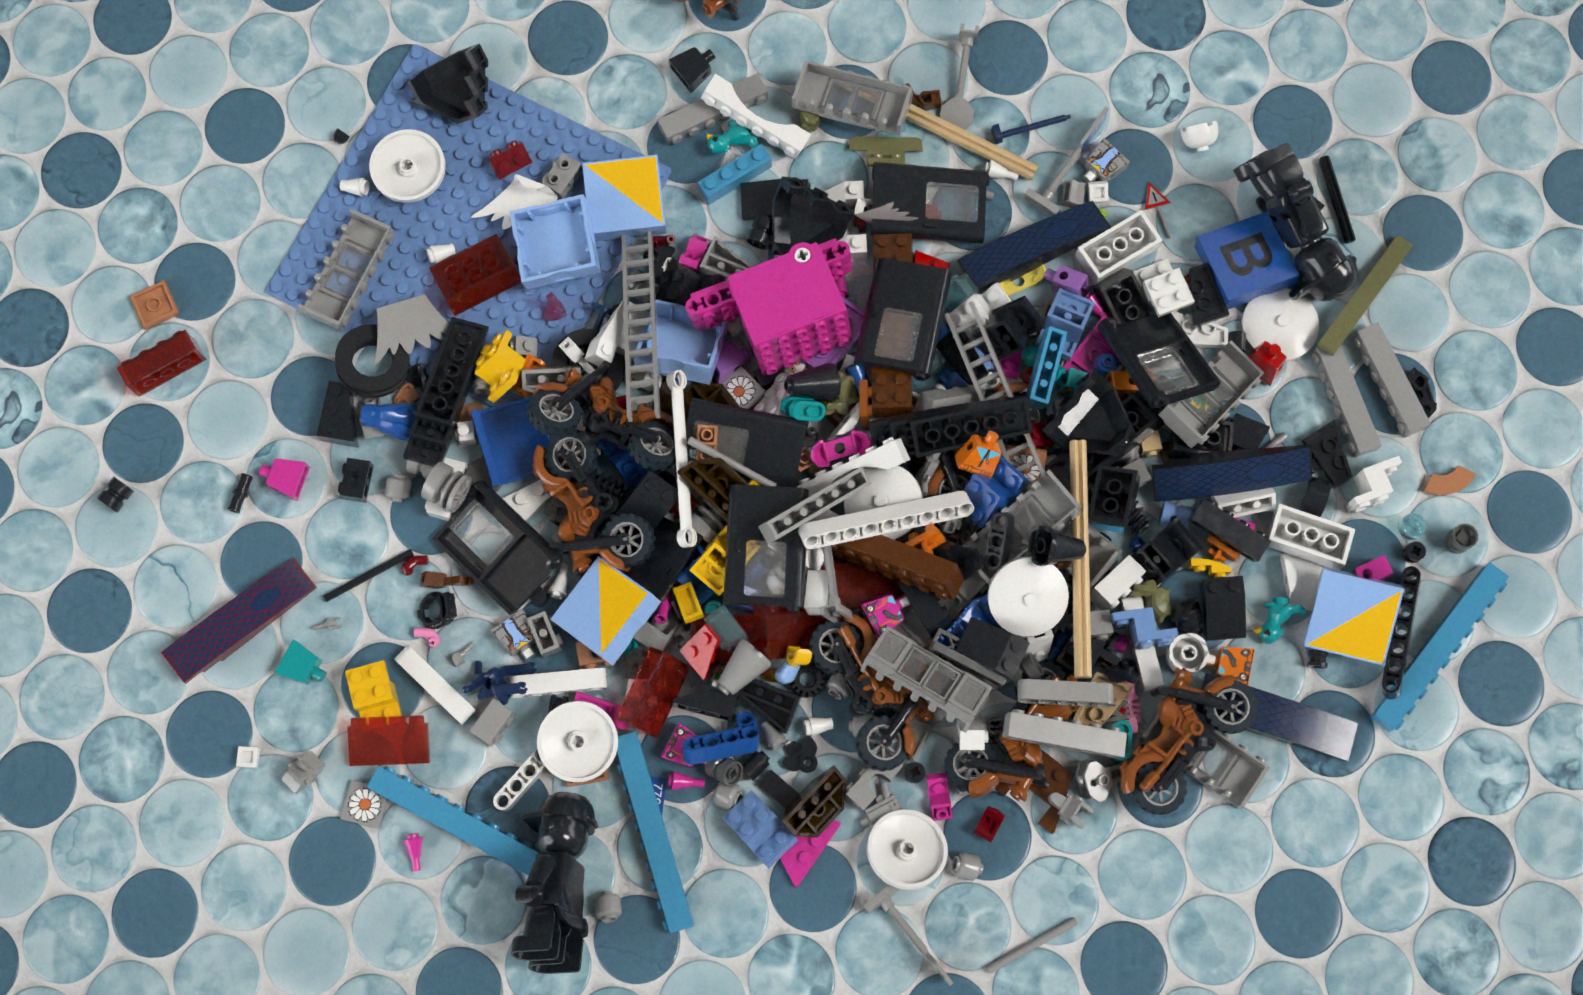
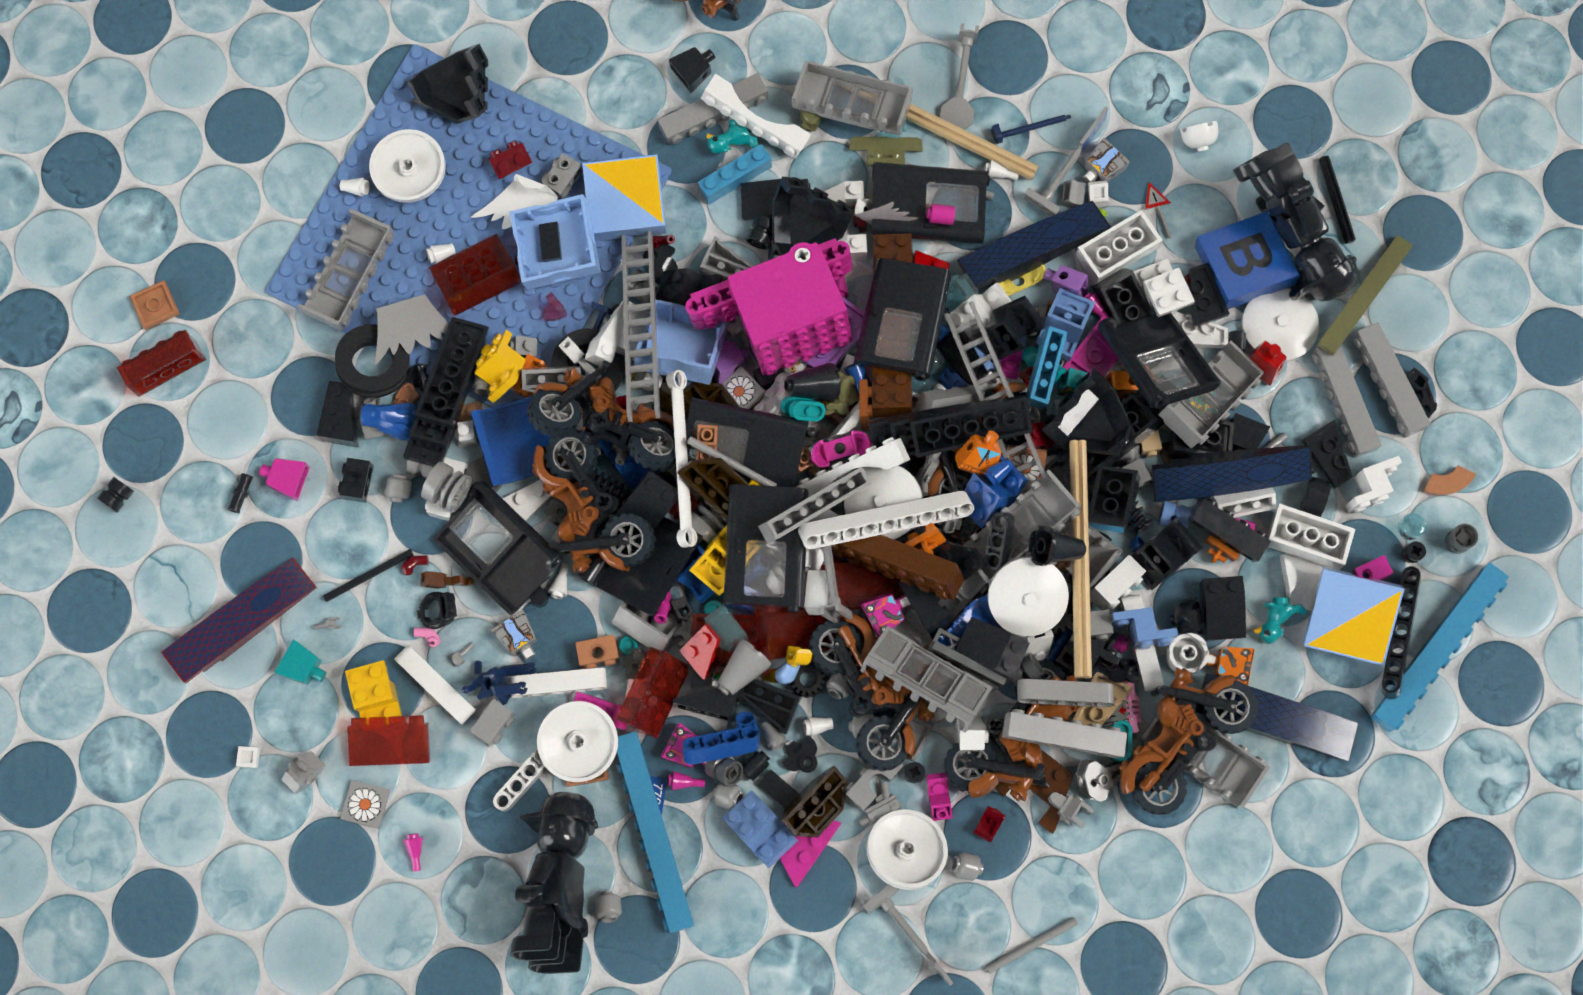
black hinge [333,128,350,144] -> none
dark azure brick [367,766,538,875] -> none
light grey brick [527,611,564,658] -> none
black wheel [548,694,568,712] -> none
light blue tile [550,556,661,666] -> none
yellow tile [672,581,704,624] -> none
dark pink brick [679,234,712,272] -> none
reddish brown piece [905,83,942,111] -> none
blue cone [1093,353,1120,378] -> none
olive animal [1131,579,1172,624] -> none
yellow slope [1188,558,1232,578] -> none
black wheel [1307,649,1329,669] -> none
none -> black tile [539,221,562,262]
none -> dark grey arm [610,442,628,465]
none -> dark pink brick [926,204,955,225]
none -> blue cone [984,458,1015,485]

